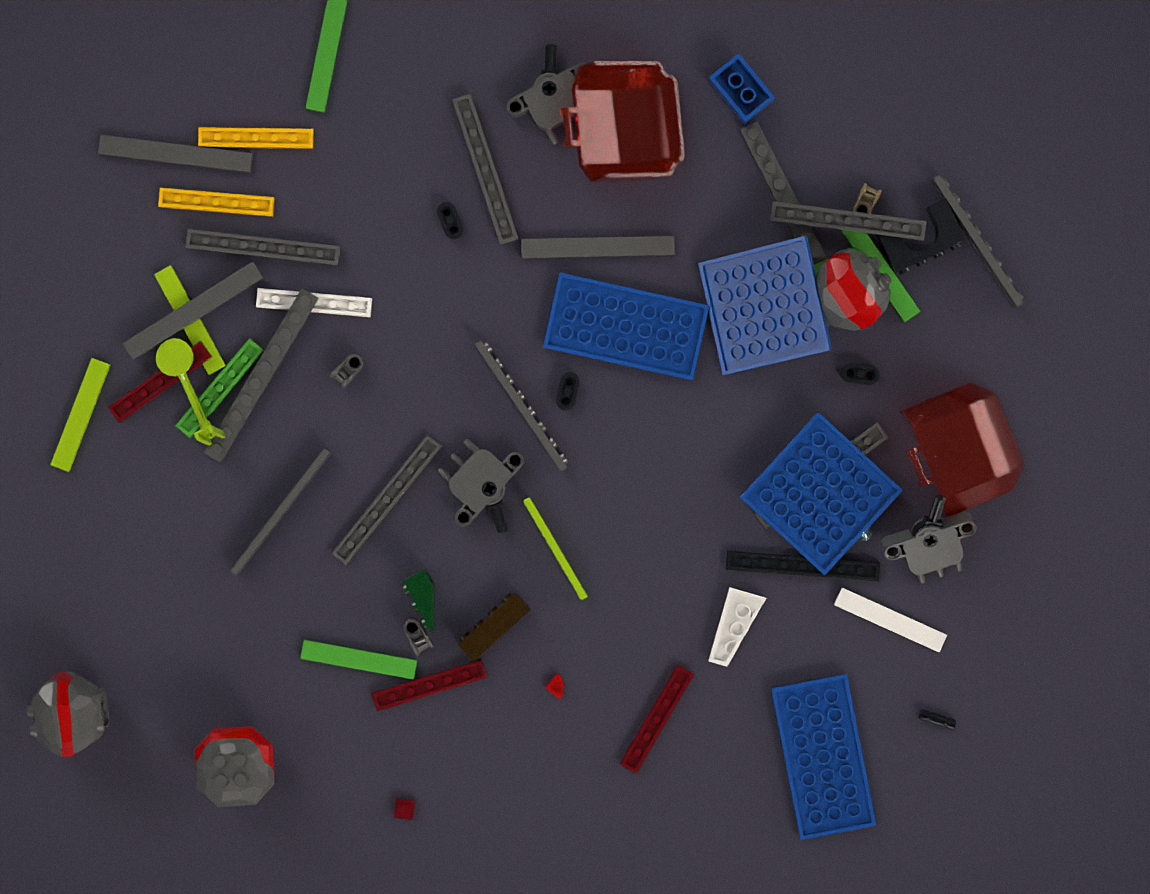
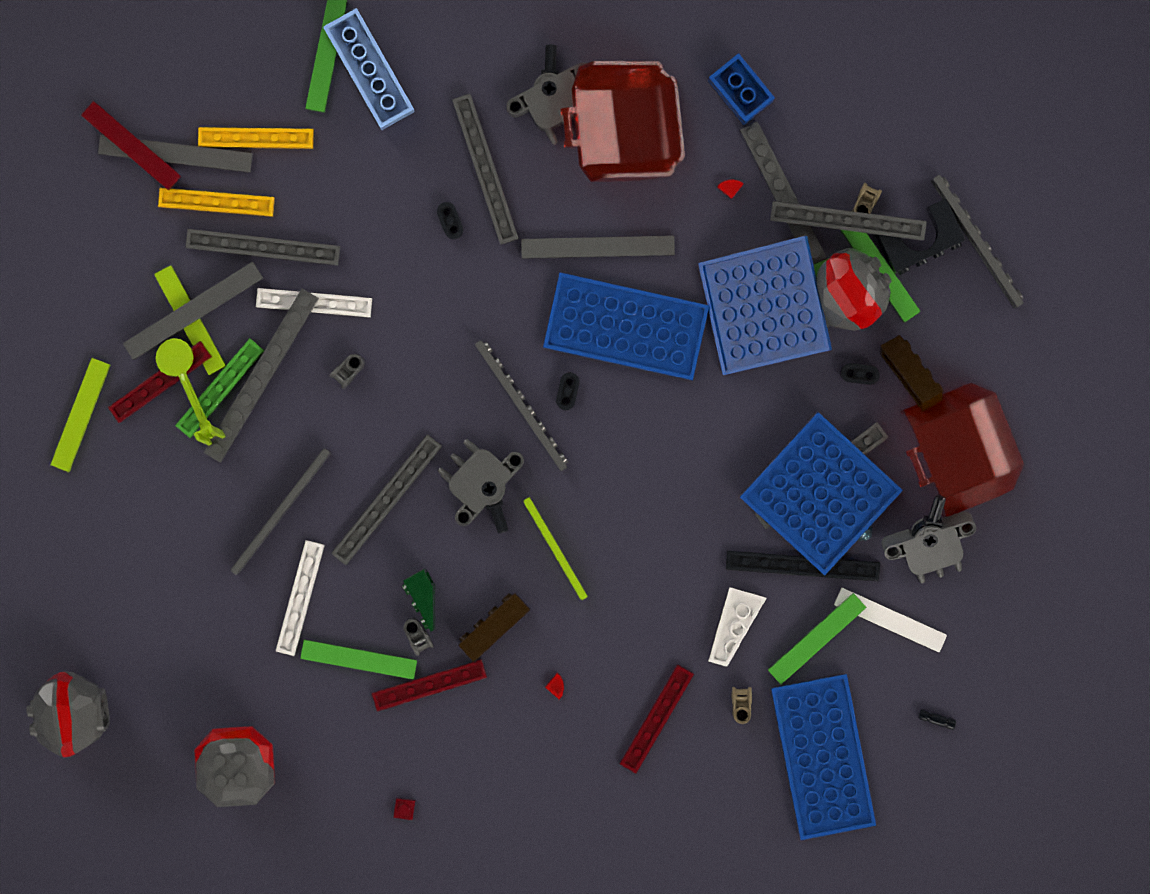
none -> dark red tile [81,101,181,190]
none -> white tile [276,540,325,656]
none -> light blue brick [323,8,415,130]
none -> red tile [717,180,744,199]
none -> dark tan piece [731,687,752,724]
none -> bright green tile [768,593,867,684]
none -> dark brown brick [880,335,943,412]

